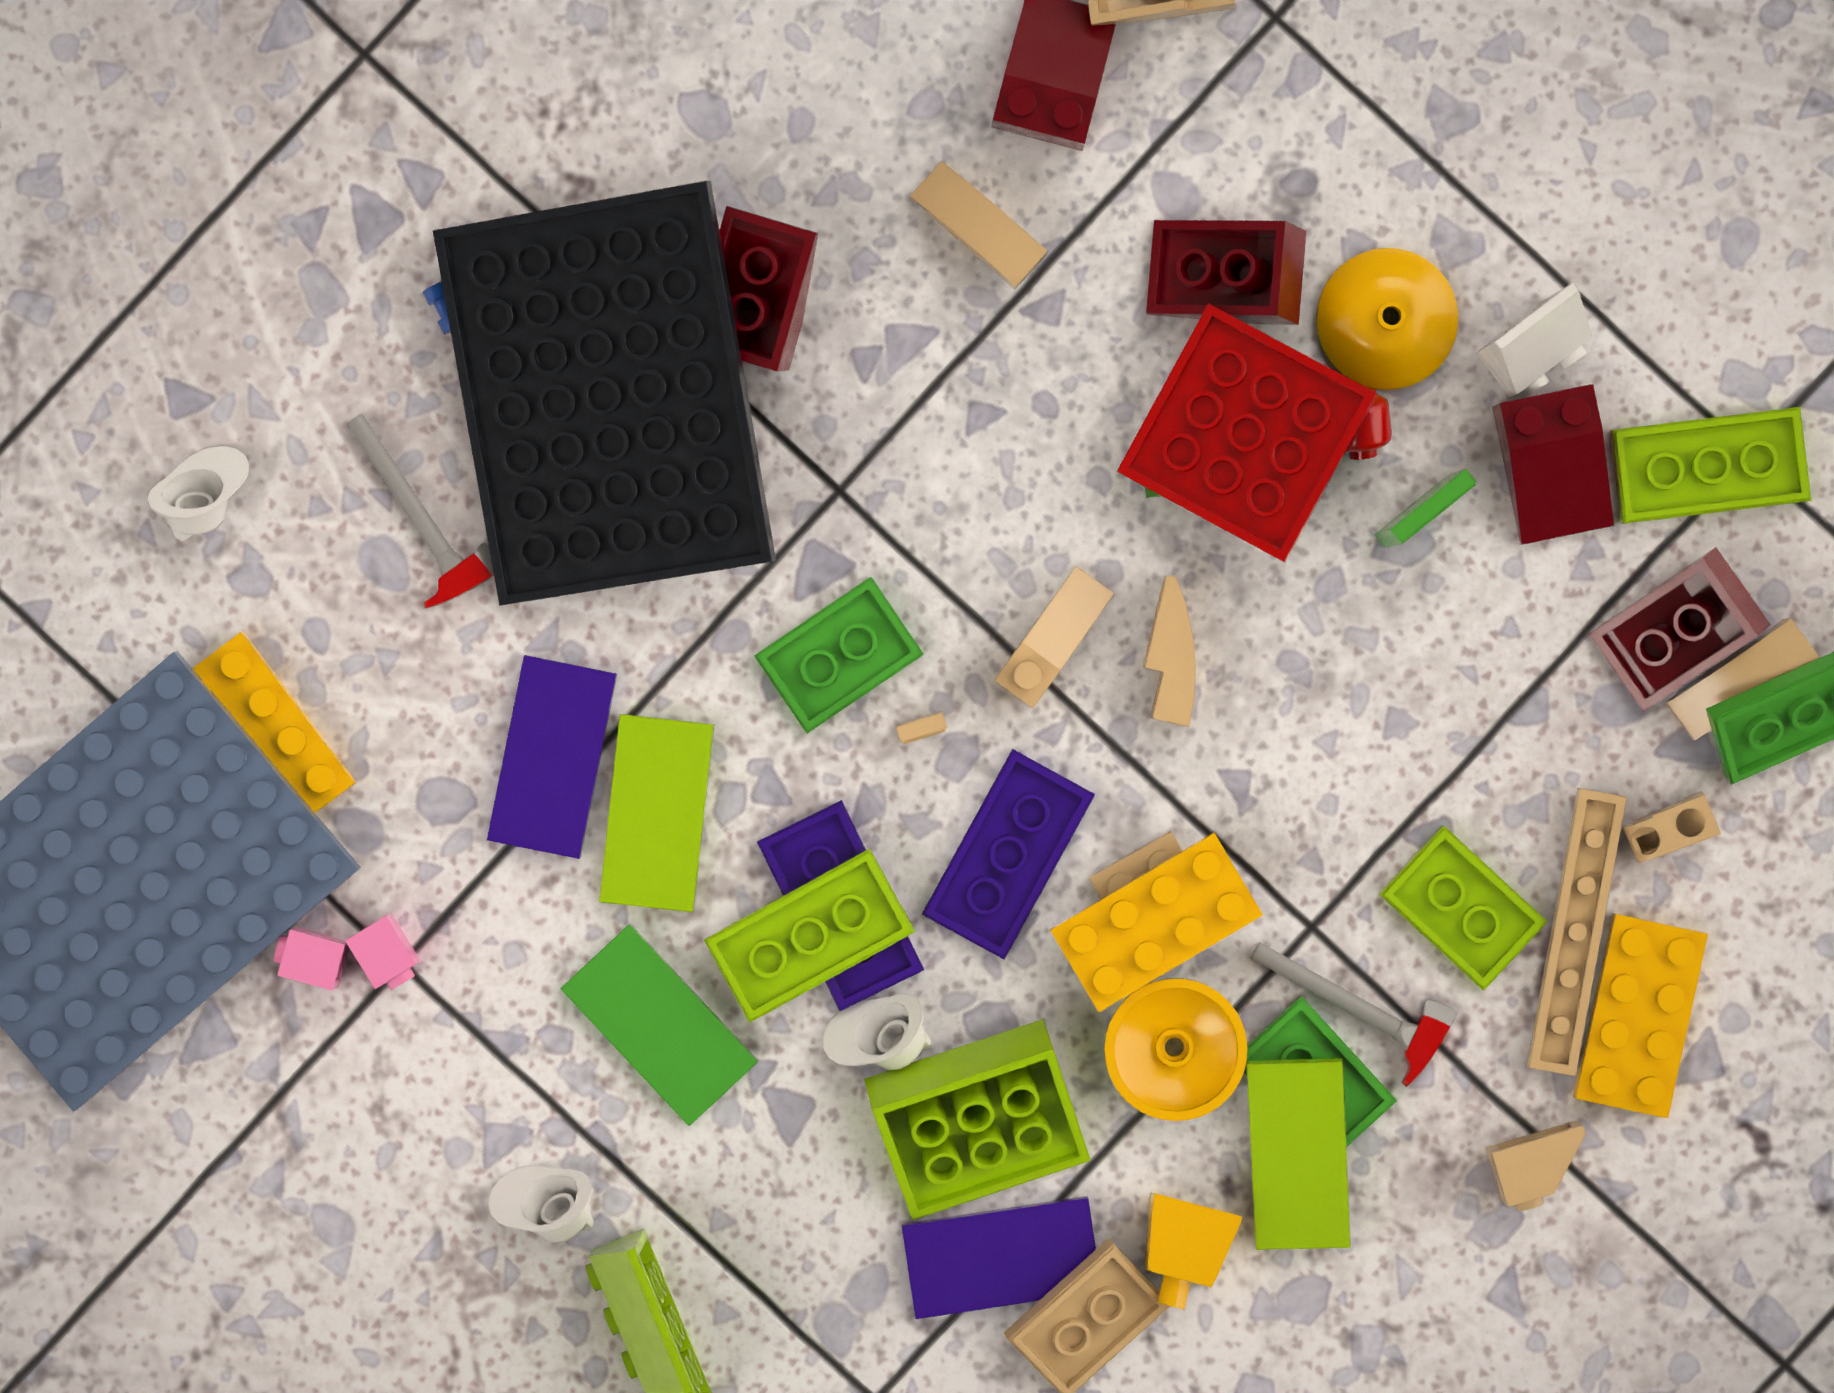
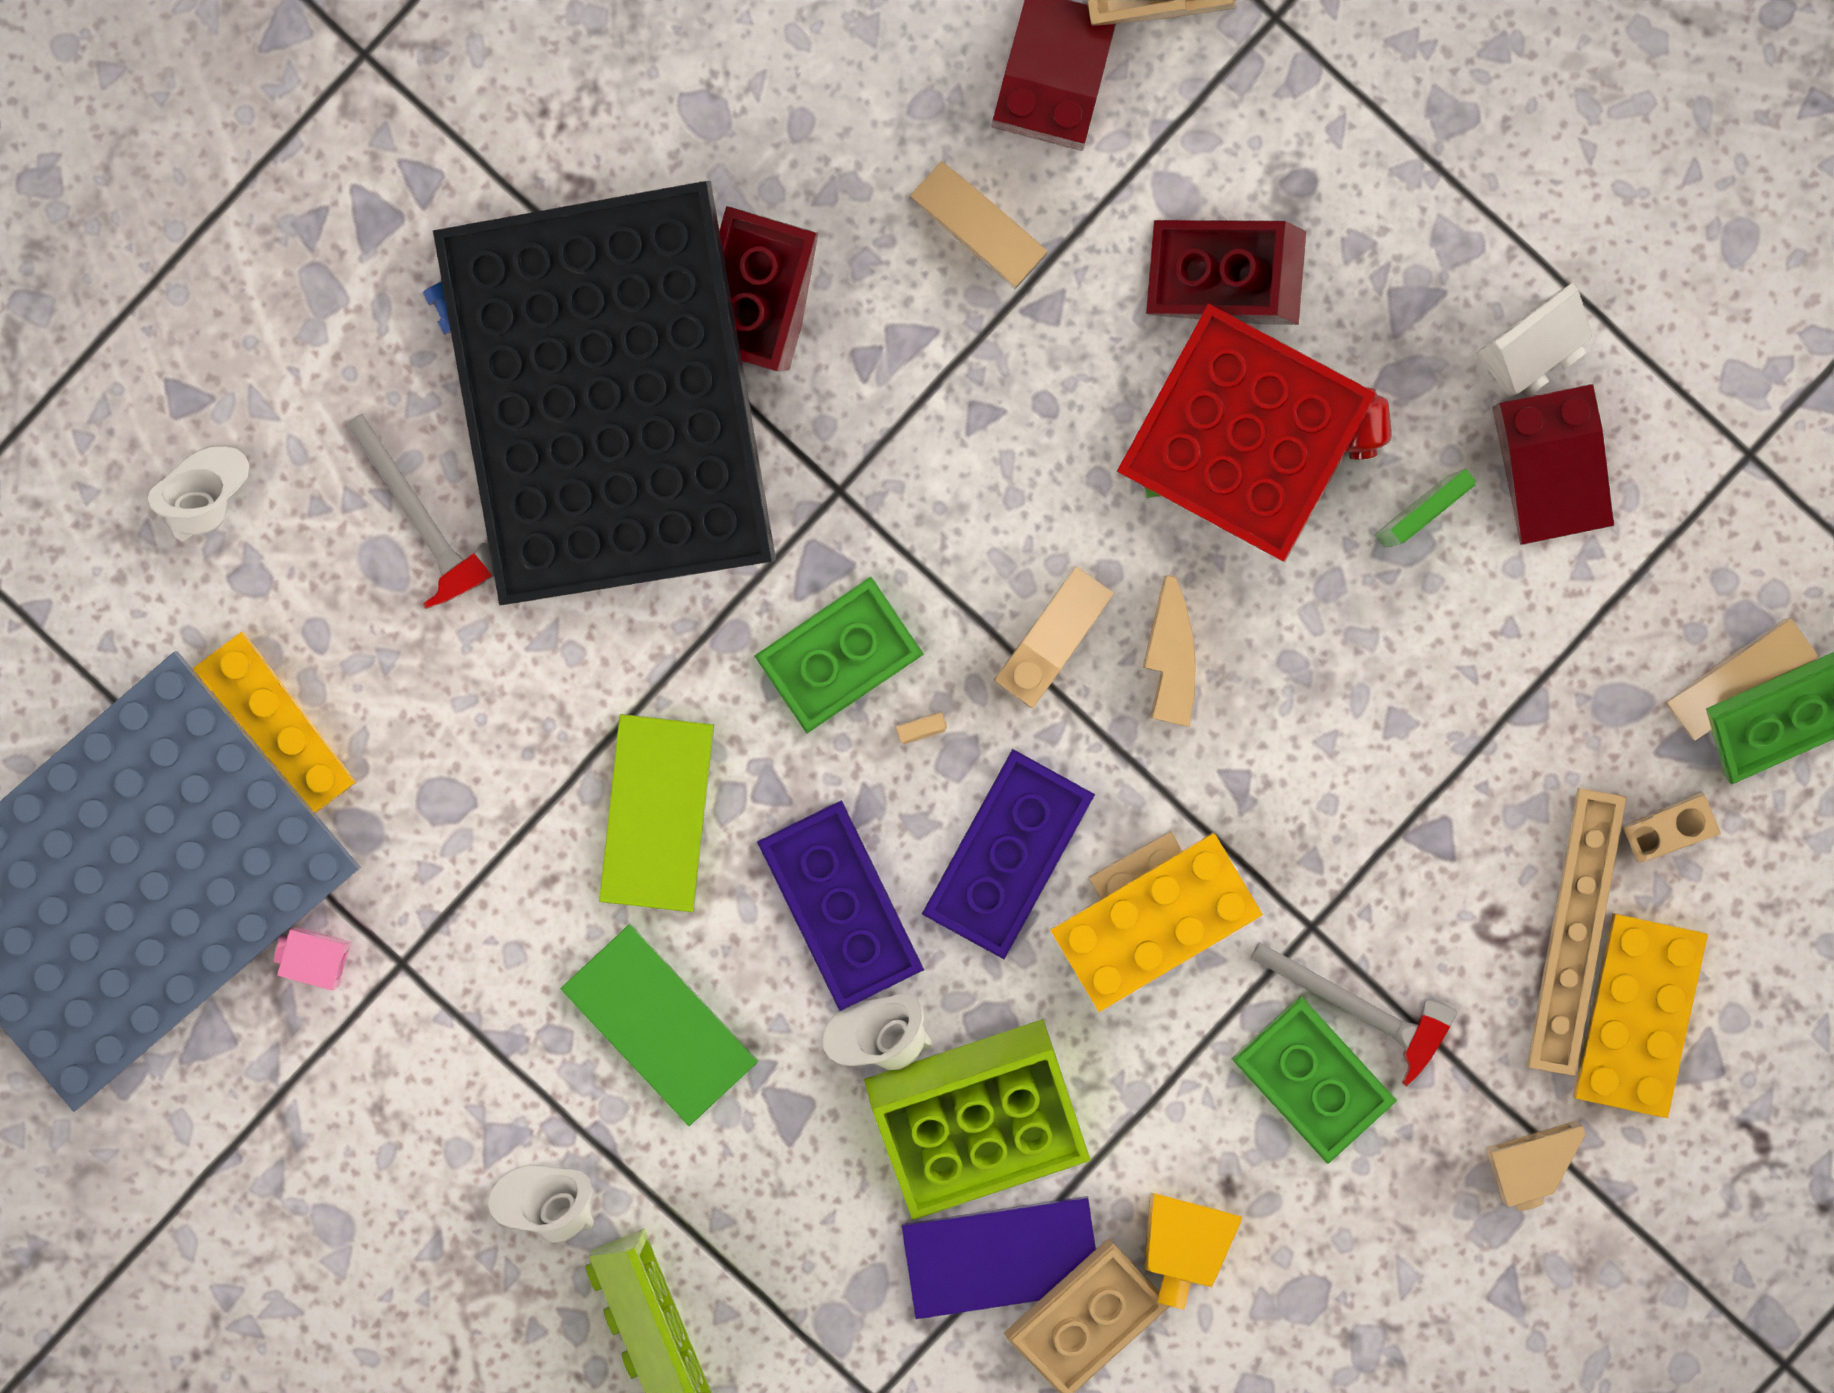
bright pink brick [345,913,421,991] -> none
dark purple tile [487,655,618,859] -> none
lime tile [704,848,916,1023] -> none
yellow dish [1104,978,1247,1121] -> none
lime tile [1247,1058,1351,1250] -> none
yellow dish [1316,248,1458,390] -> none
lime tile [1378,825,1548,991] -> none
dark red slope [1589,547,1771,712] -> none
lime tile [1610,407,1812,524] -> none

